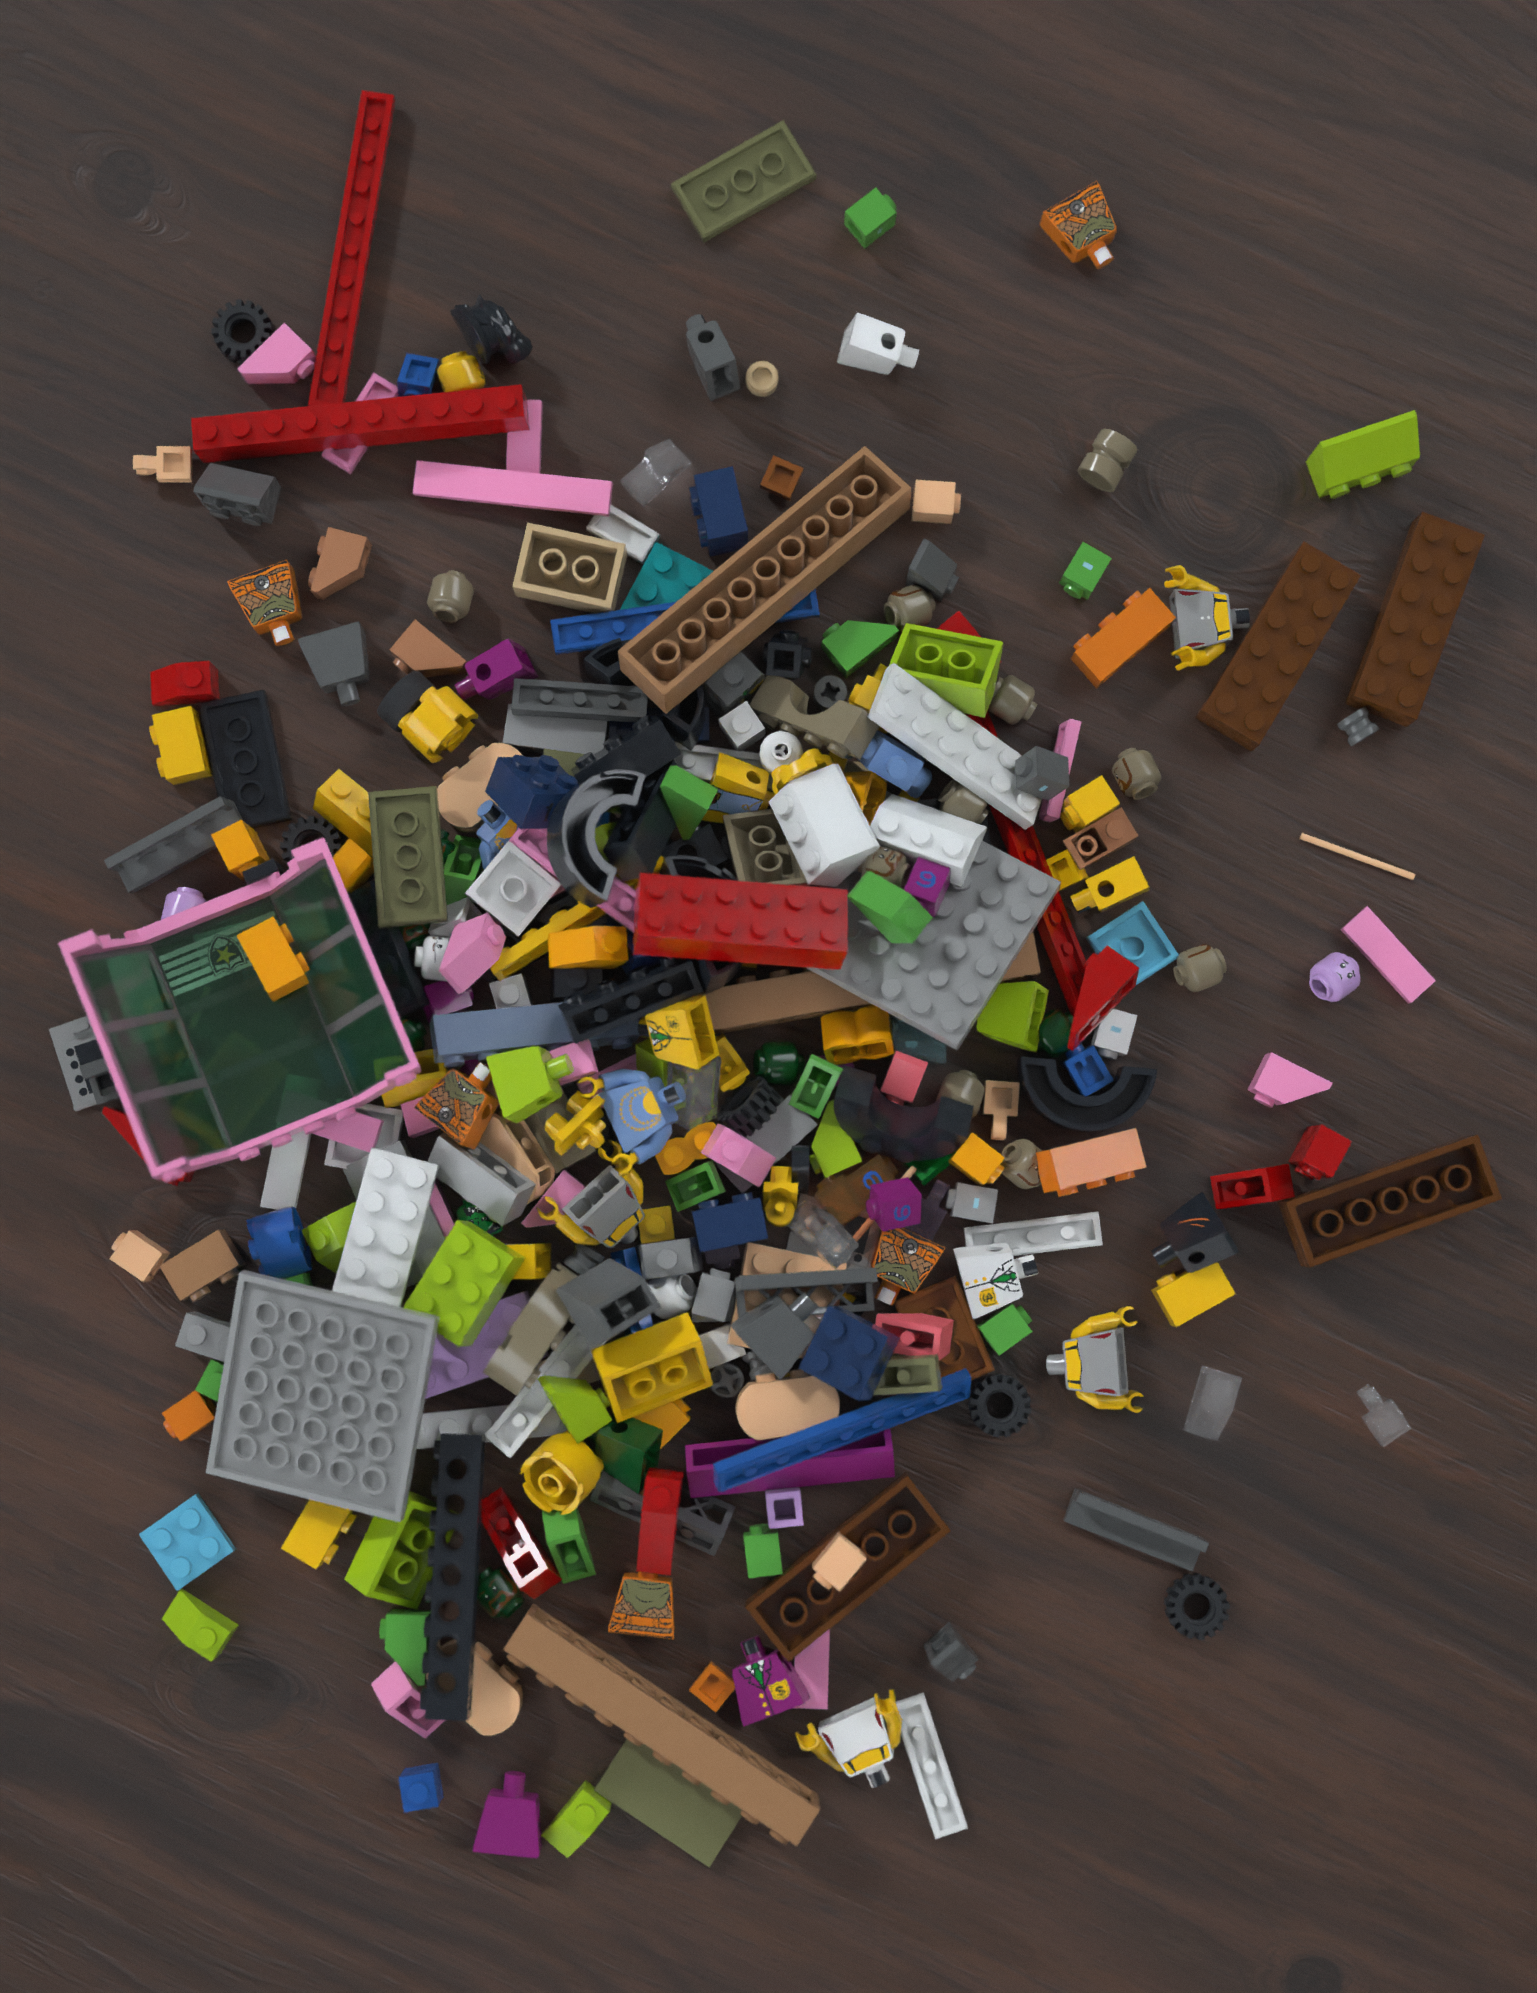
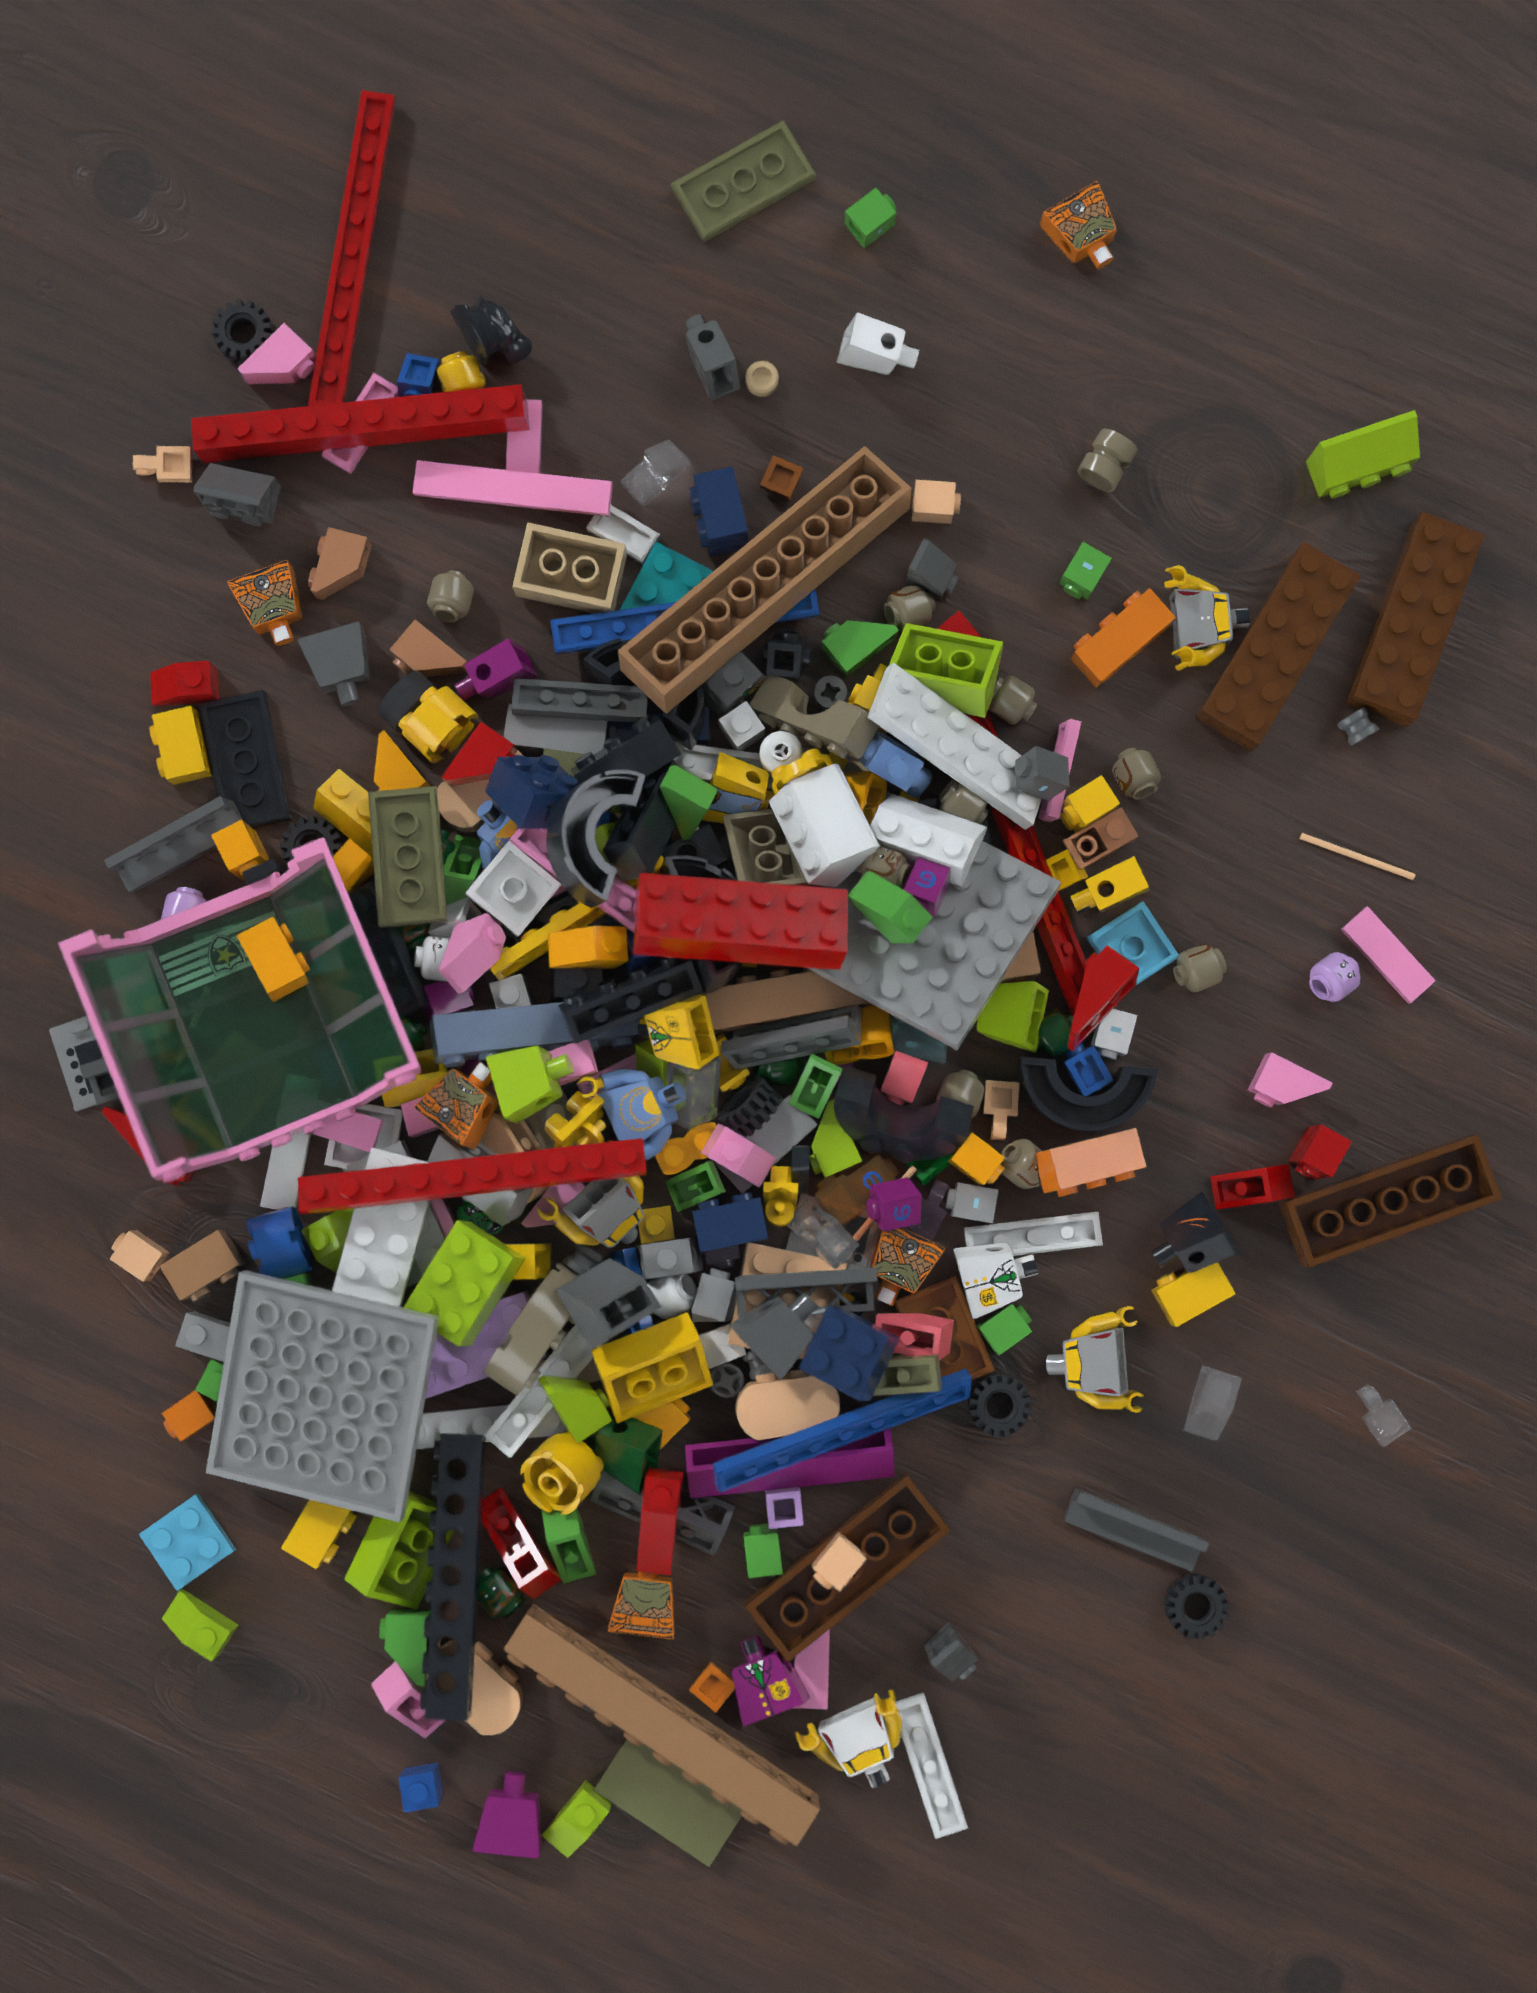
none -> red plate [297,1138,647,1214]
none -> light orange slope [374,730,430,791]
none -> red slope [442,722,517,786]
none -> dark grey fence [721,1005,862,1070]

